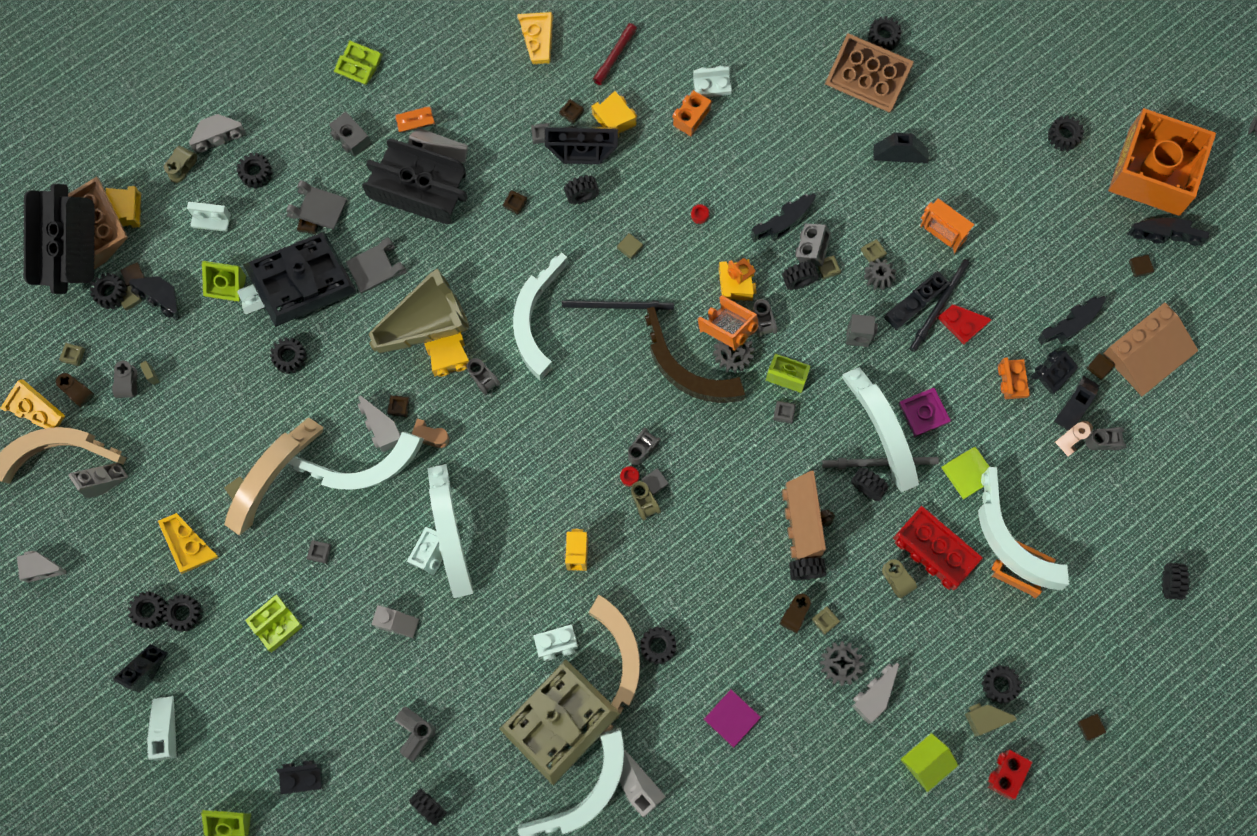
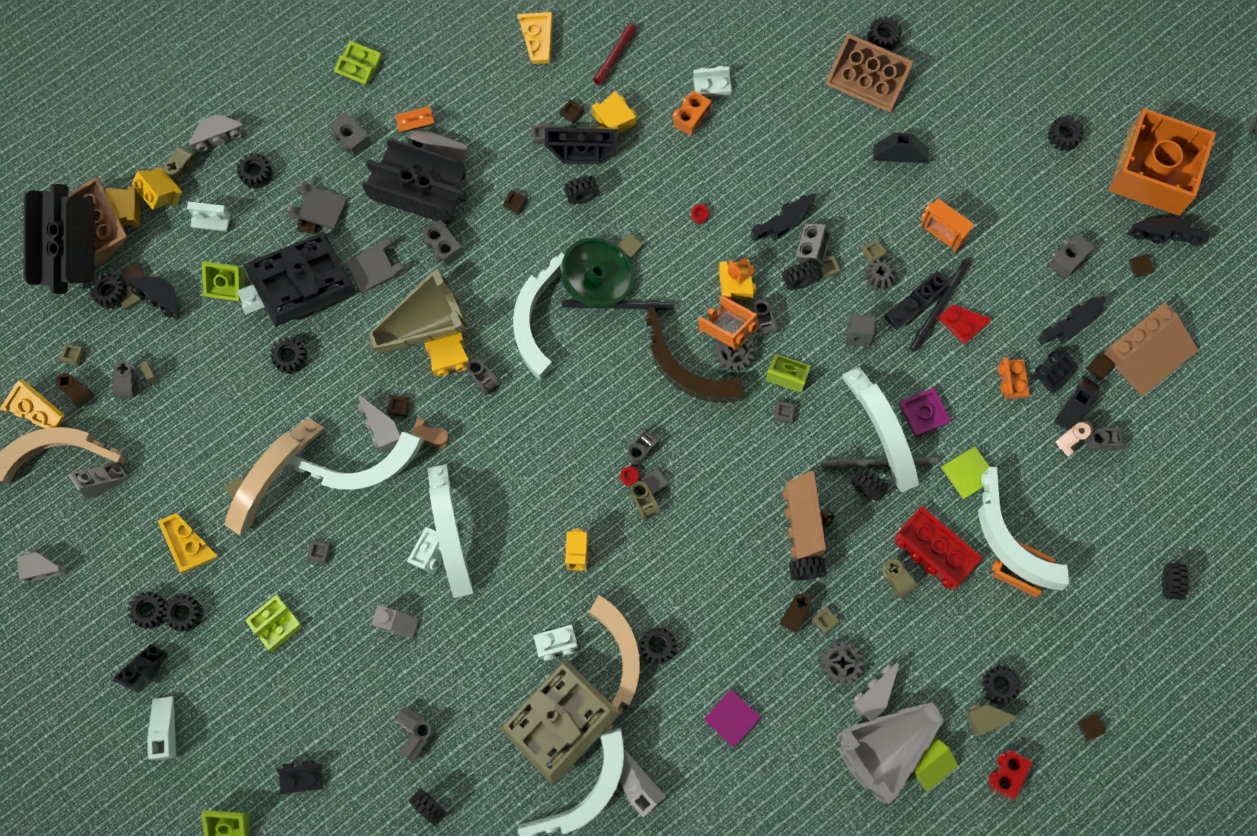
none -> yellow hips [132,167,182,210]
none -> dark grey brick [422,220,463,266]
none -> dark green dish [560,238,634,308]
none -> light grey cone [837,702,944,803]
none -> dark grey brick [1048,233,1094,279]

